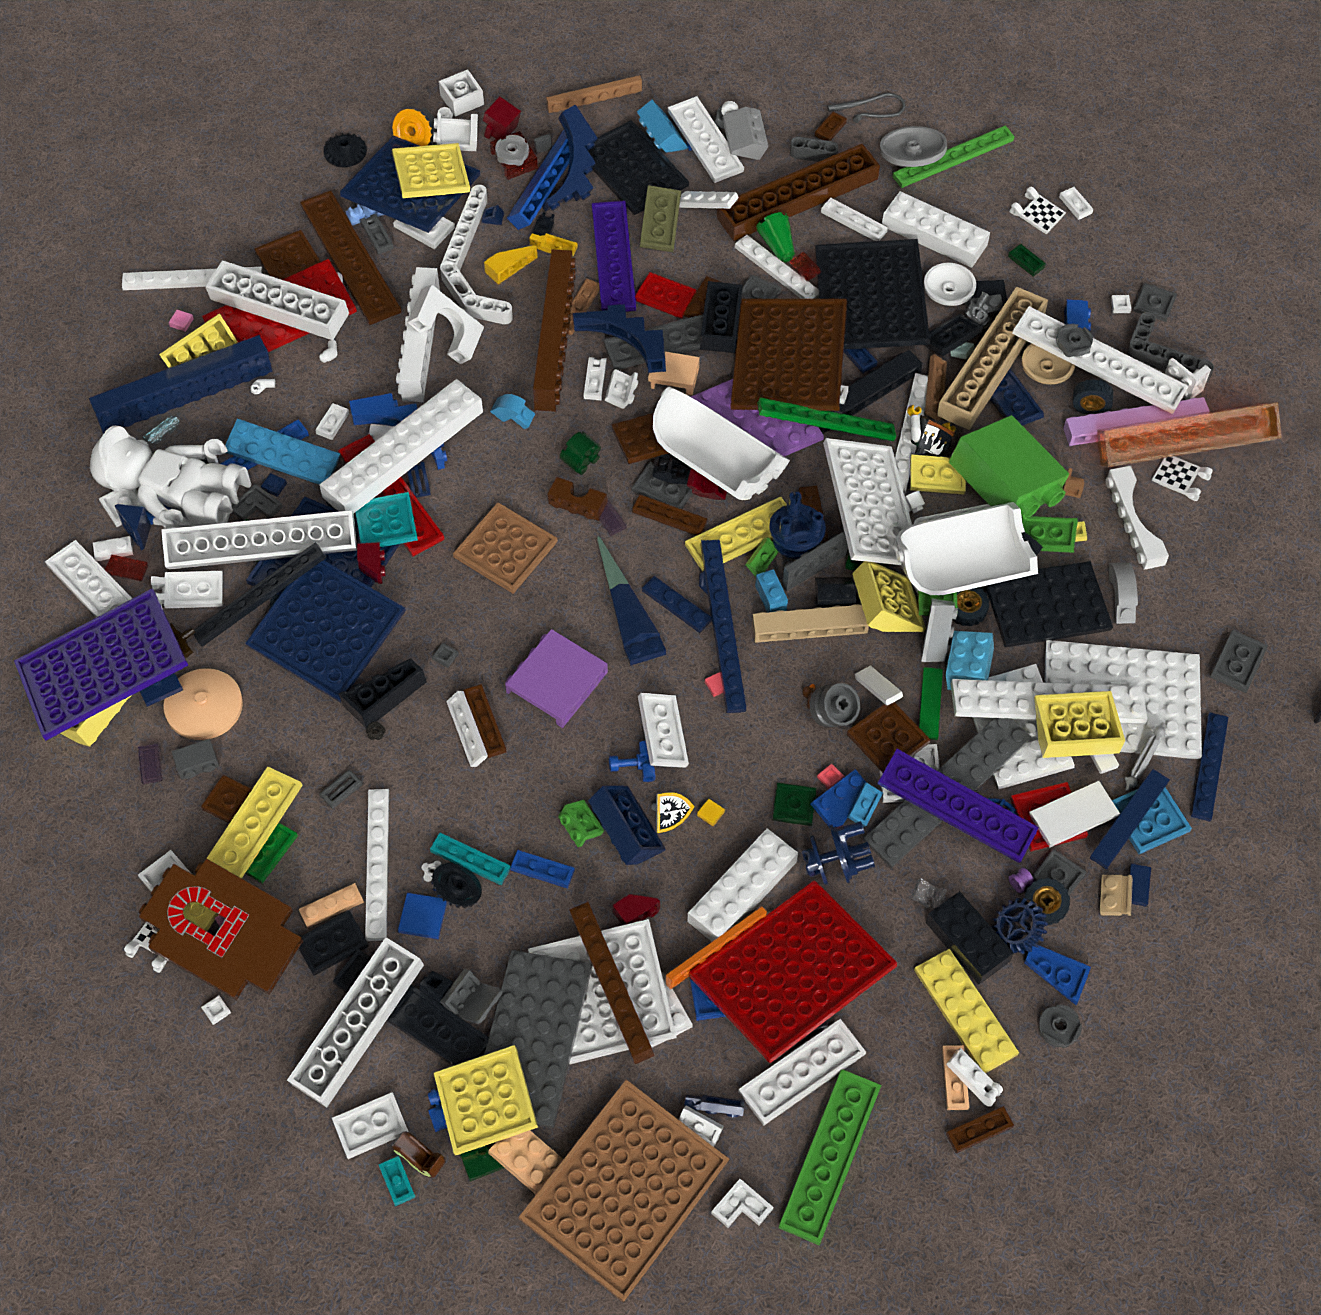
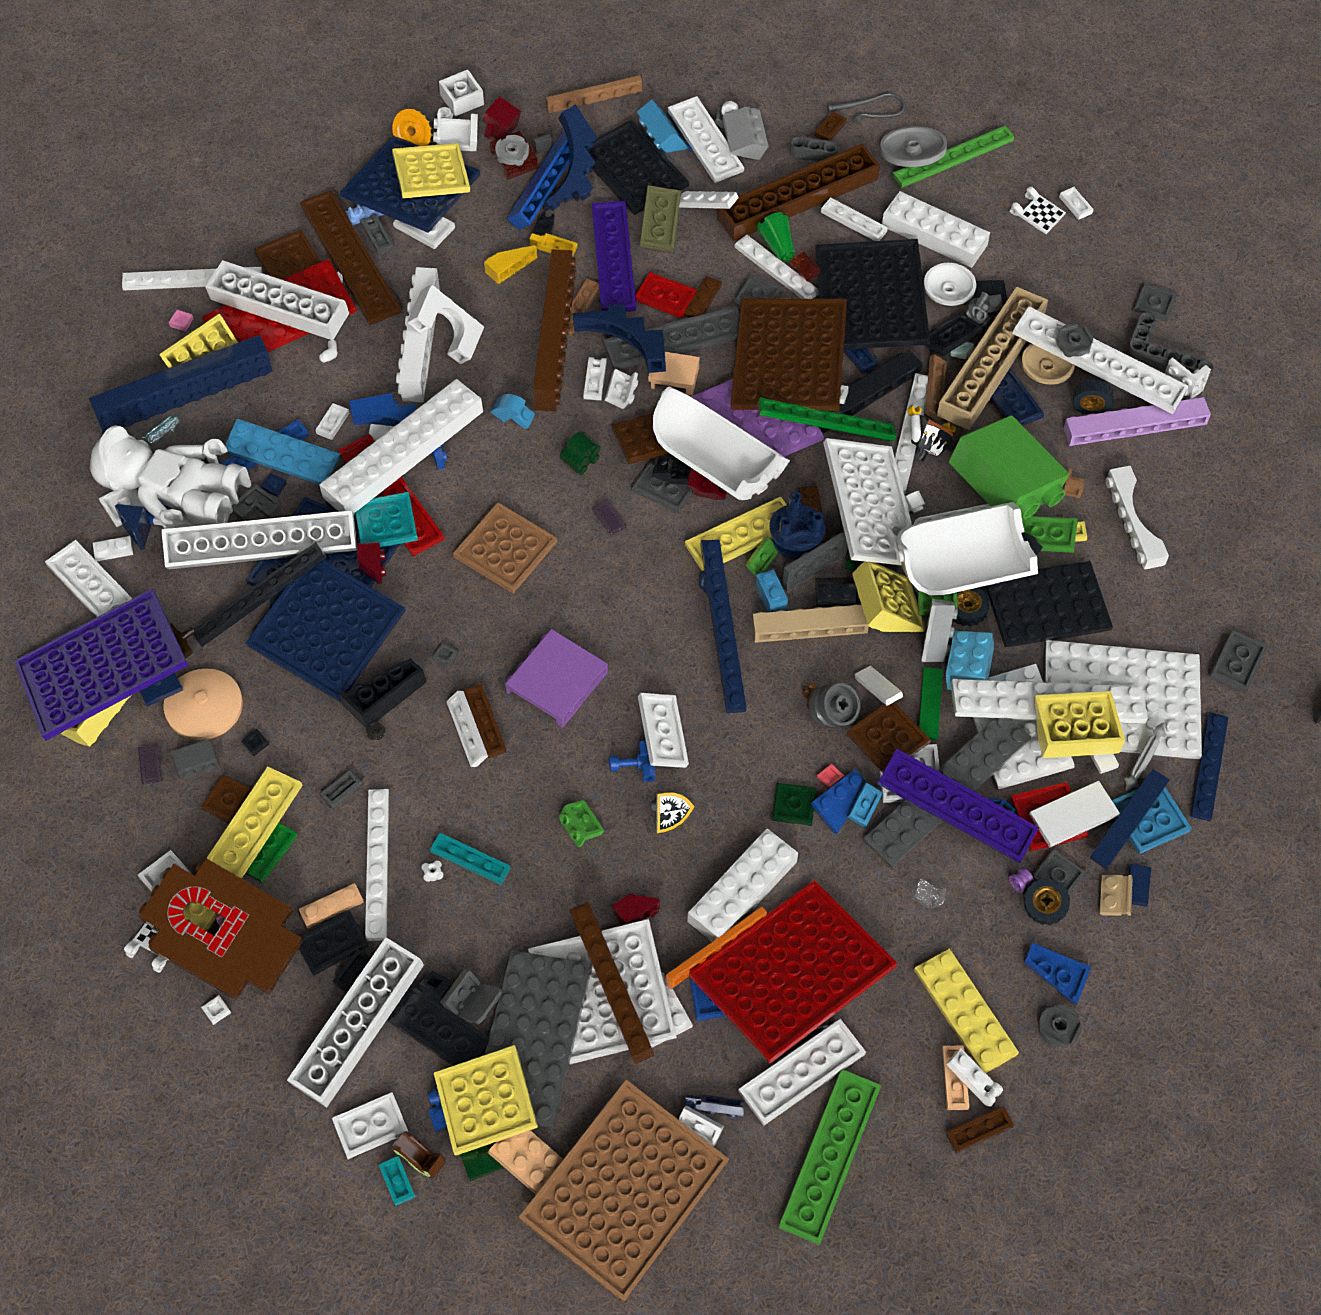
clear red plate [105,554,148,581] -> none
white tile [151,571,223,608] -> none
white arm [250,379,276,394] -> none
black gear [323,133,367,168] -> none
blue tile [398,893,447,939] -> none
dark blue tile [407,462,431,498] -> none
black gear [431,863,482,908] -> none
white beam [440,185,513,324] -> none
dark blue slope [481,205,504,225] -> none
blue plate [510,850,575,889] -> none
reddish brown arch [547,477,608,521] -> none
dark blue slope [588,786,666,865] -> none
dark blue plate [597,536,666,666] -> none
reddish brown plate [632,495,708,536] -> none
dark blue plate [642,576,712,633] -> none
yellow tile [697,799,725,826] -> none
black brick [700,281,743,353] -> none
coral tile [705,672,723,697] -> none
white plate [711,1179,774,1228] -> none
dark blue piece [802,821,875,885] -> none
light yellow plate [910,455,966,495] -> none
black brick [926,891,1014,985] -> none
dark blue gear [992,898,1048,954] -> none
dark green plate [1008,244,1046,277] -> none
blue brick [1064,299,1091,331] -> none
clear orange brick [1097,402,1282,467] -> none
light grey arch [1109,562,1138,624] -> none
white plate [1111,295,1131,313] -> none
white flag [1152,454,1213,501] -> none
none -> black tile [241,729,269,756]

